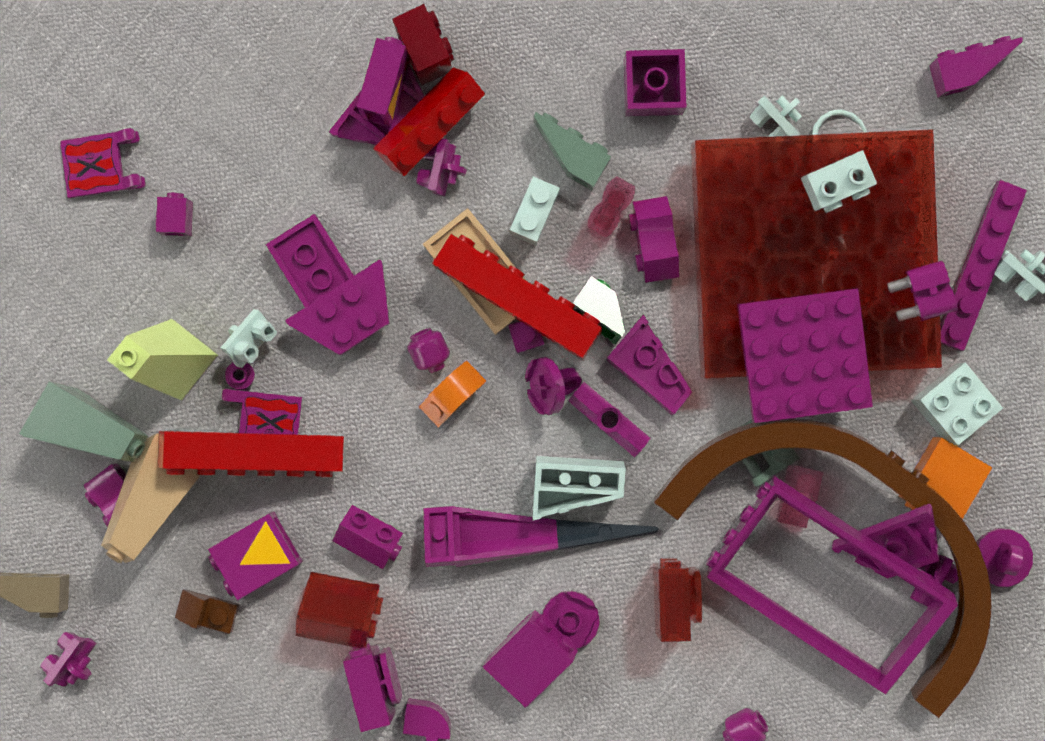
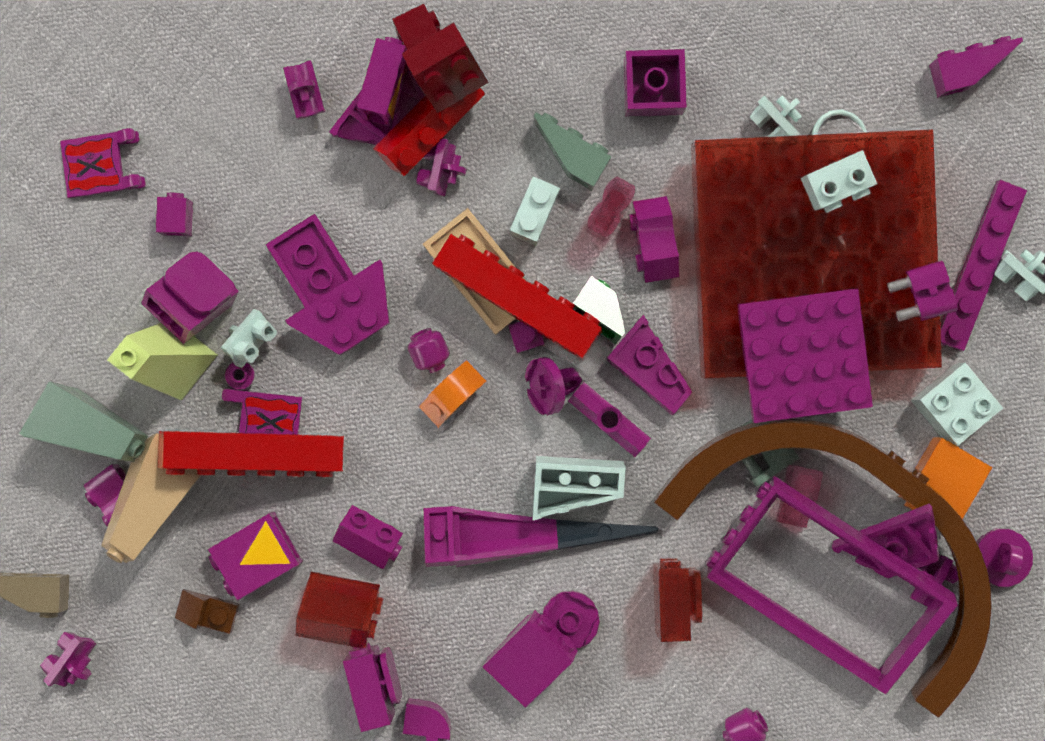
none -> magenta brick [141,251,239,344]
none -> magenta hips [283,60,325,120]
none -> dark red brick [402,22,489,113]

